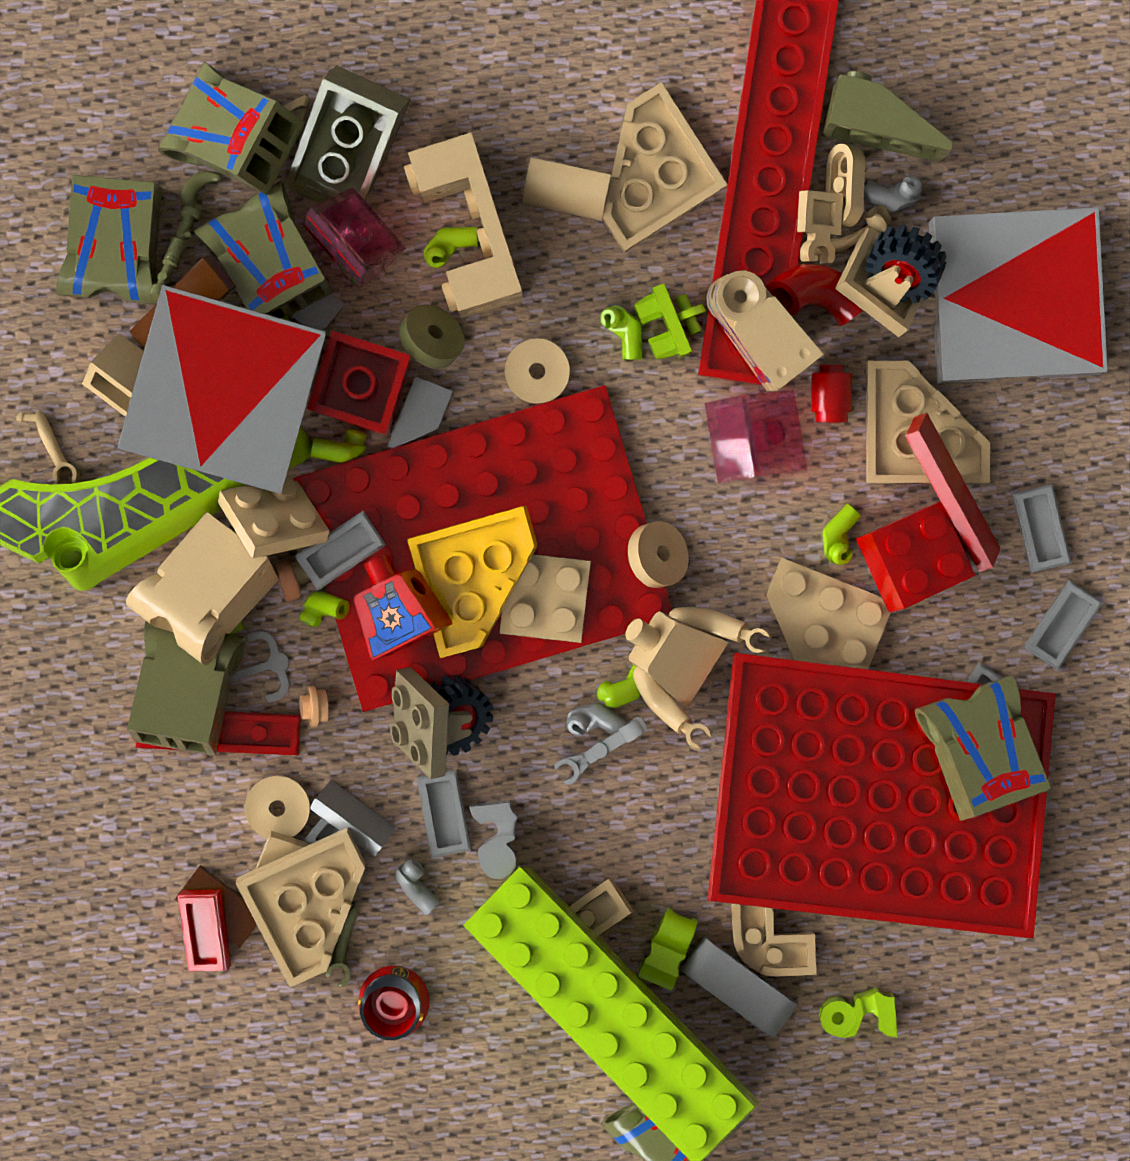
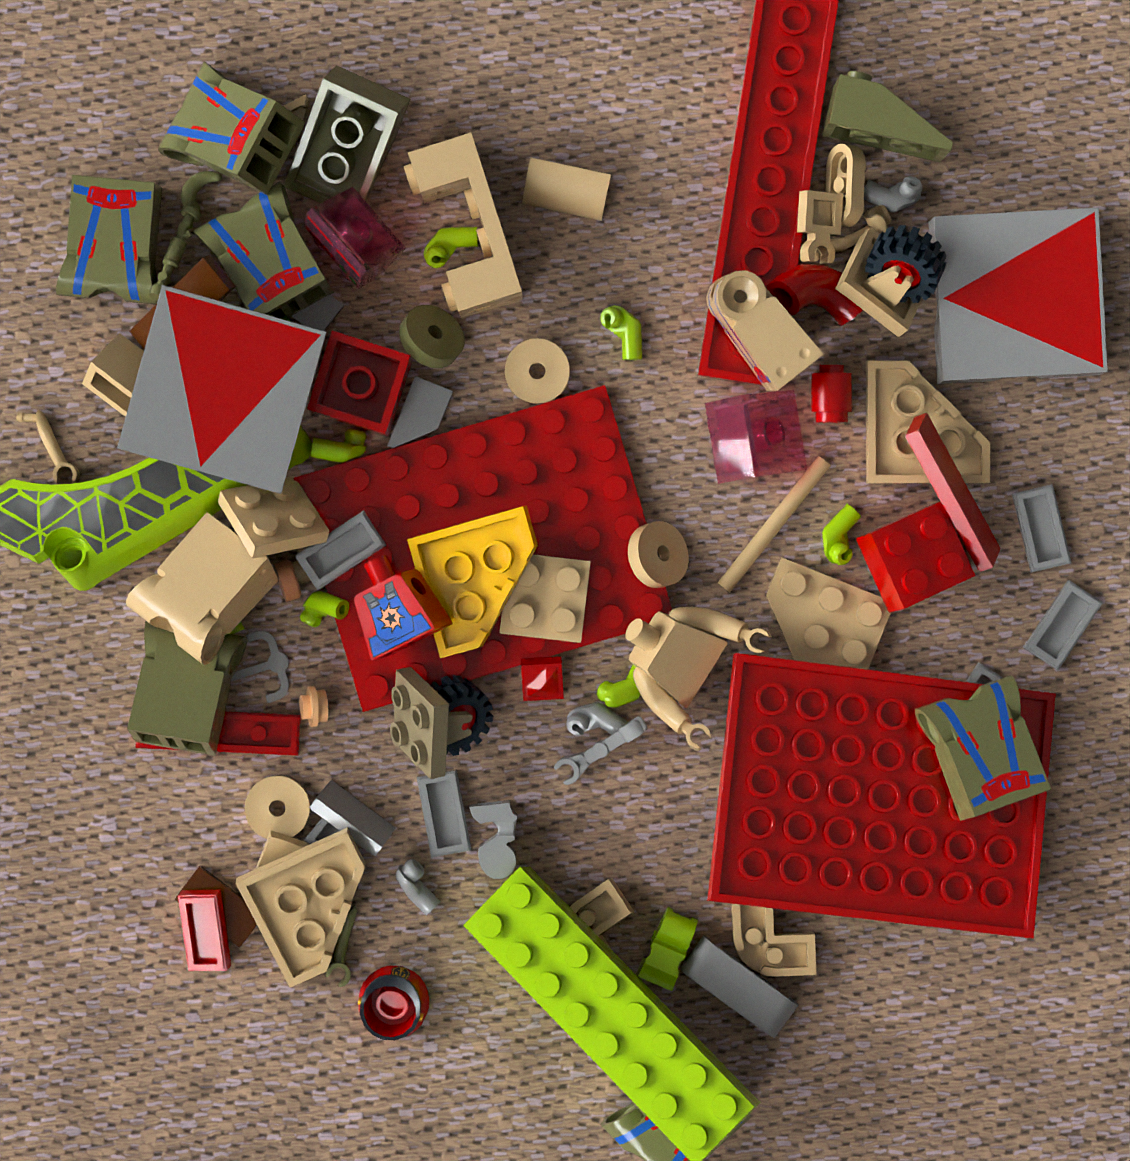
tan plate [602,82,727,253] -> none
lime hips [634,283,706,360] -> none
lime leg [819,987,898,1038] -> none
none -> red tile [521,656,564,701]
none -> tan bar [717,456,831,593]

